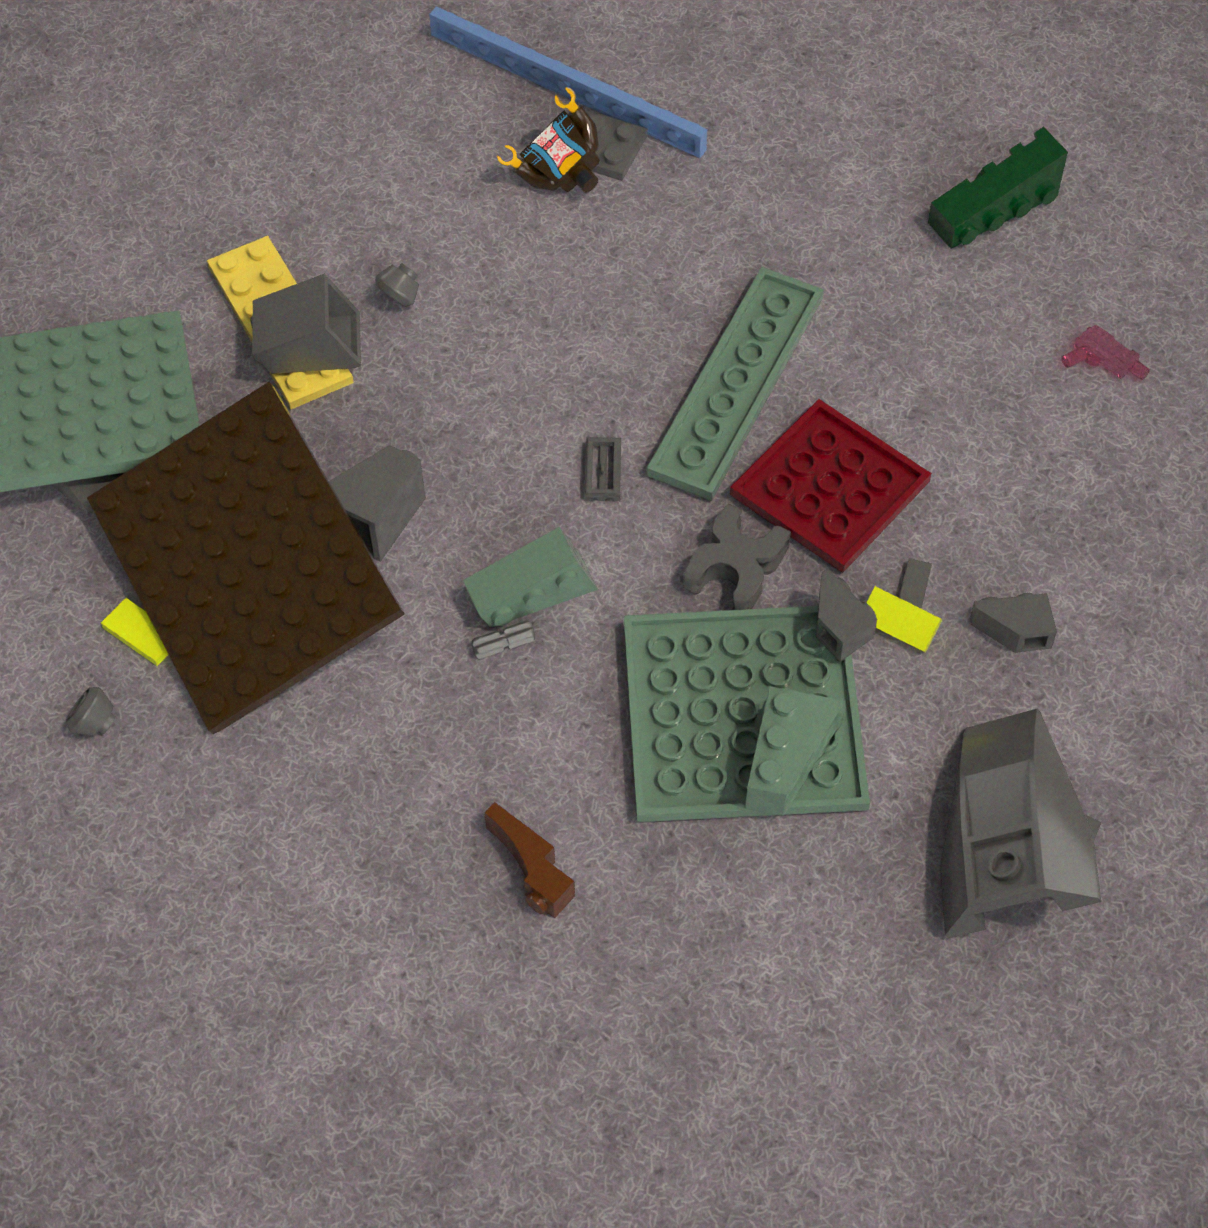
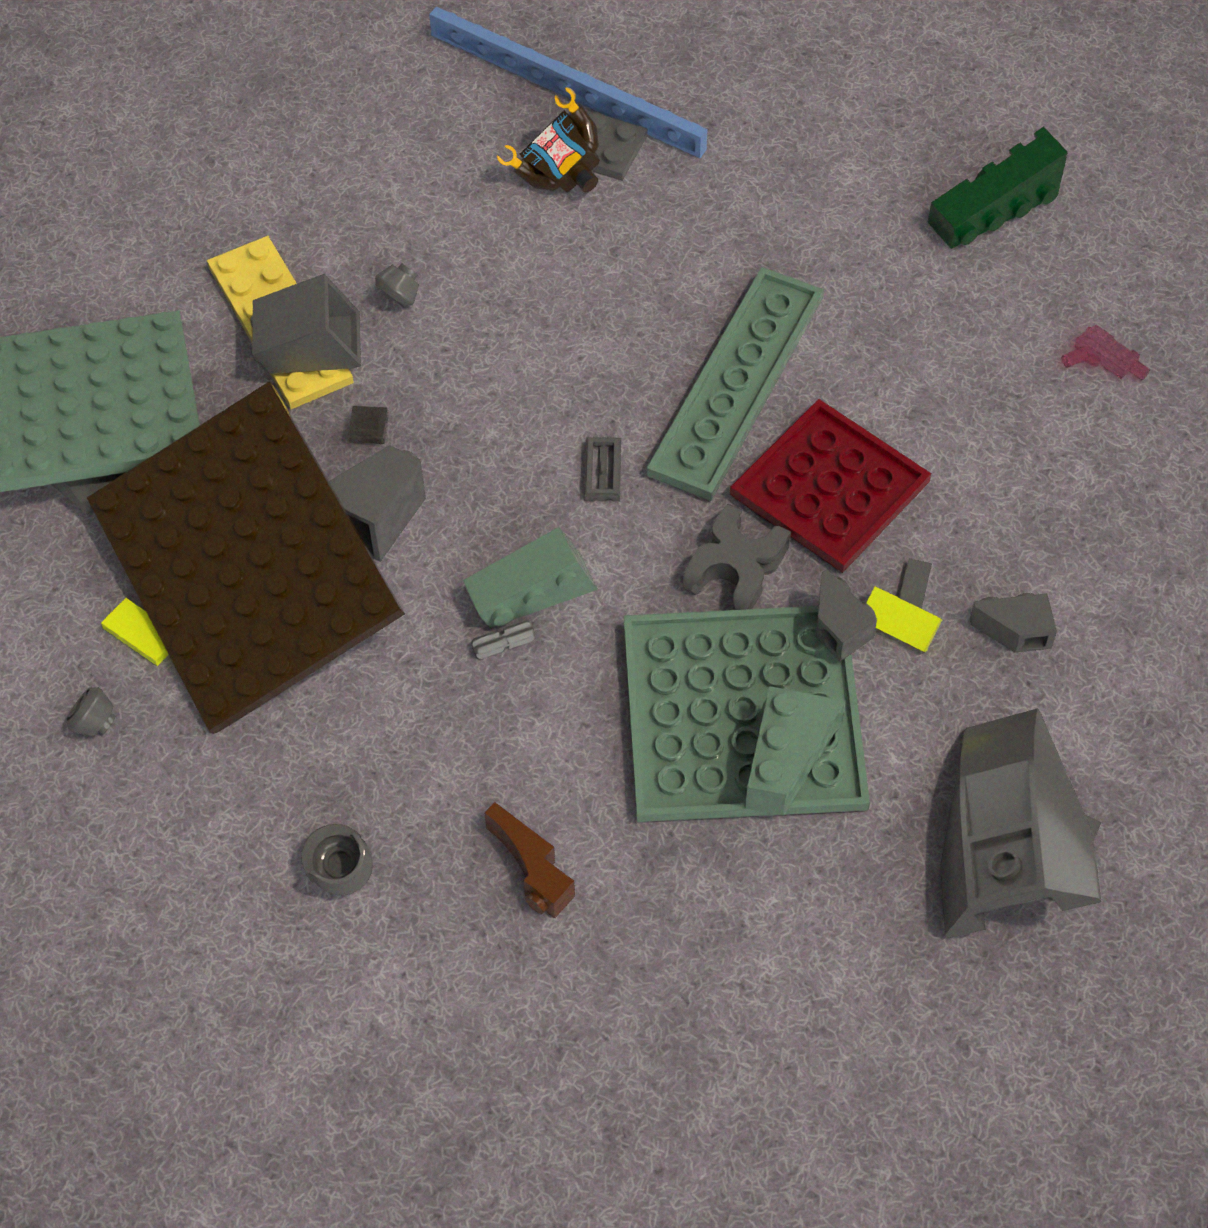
none -> dark grey helmet [301,824,373,895]
none -> clear smoke plate [348,406,389,444]

